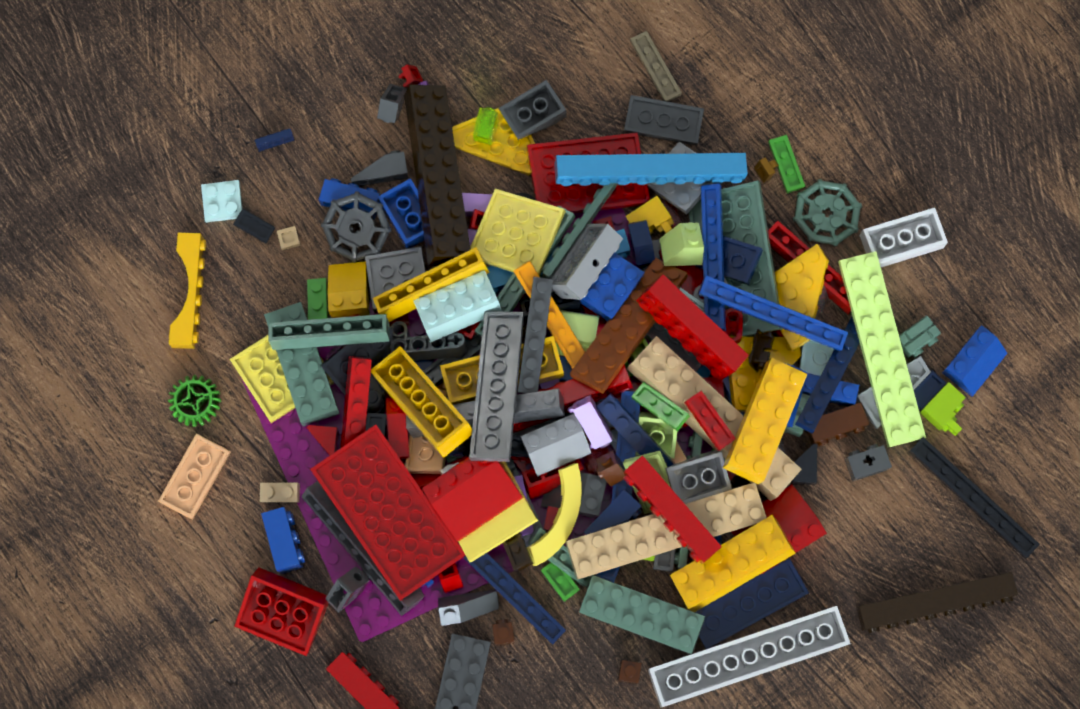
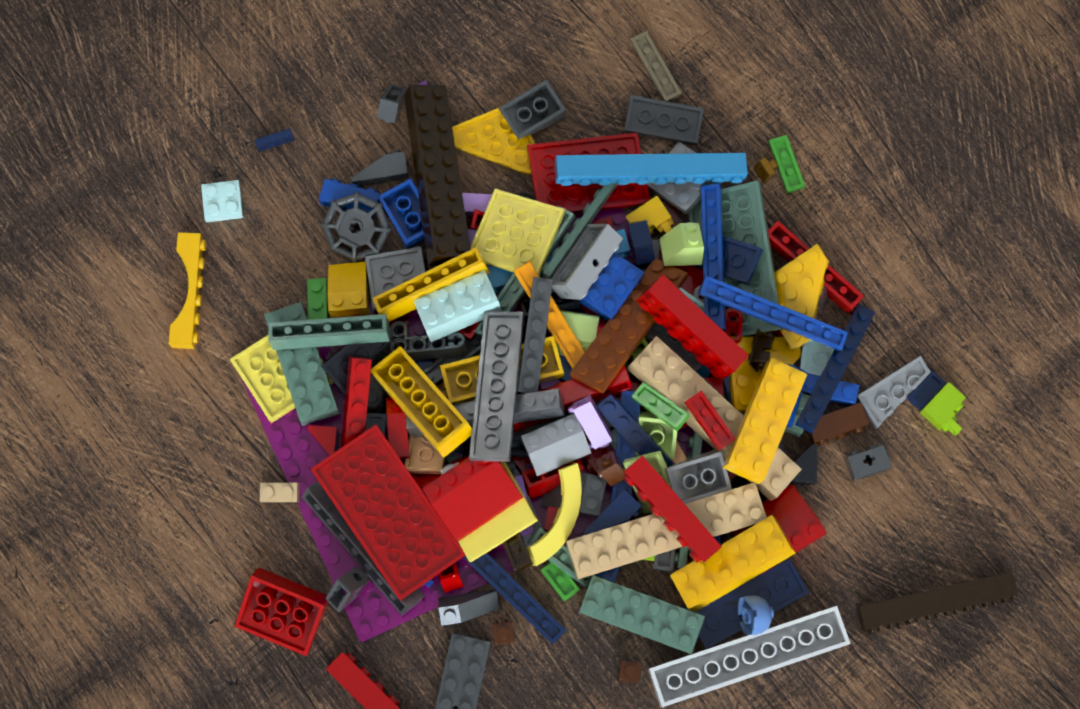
light nougat tile [158,433,231,520] -> none
bright green gear [168,375,221,427] -> none
black plate [233,208,276,244] -> none
blue brick [261,507,306,574] -> none
tan plate [277,226,301,250] -> none
red tile [399,65,423,87] -> none
clear neon green slope [473,107,498,146] -> none
sand green plate [793,179,862,247] -> none
yellowish green plate [838,251,926,447] -> none
white brick [859,208,948,267] -> none
sand green brick [899,315,941,358] -> none
black plate [909,437,1040,559] -> none
blue slope [942,325,1007,397] -> none
none -> medium blue cylinder [738,595,774,636]

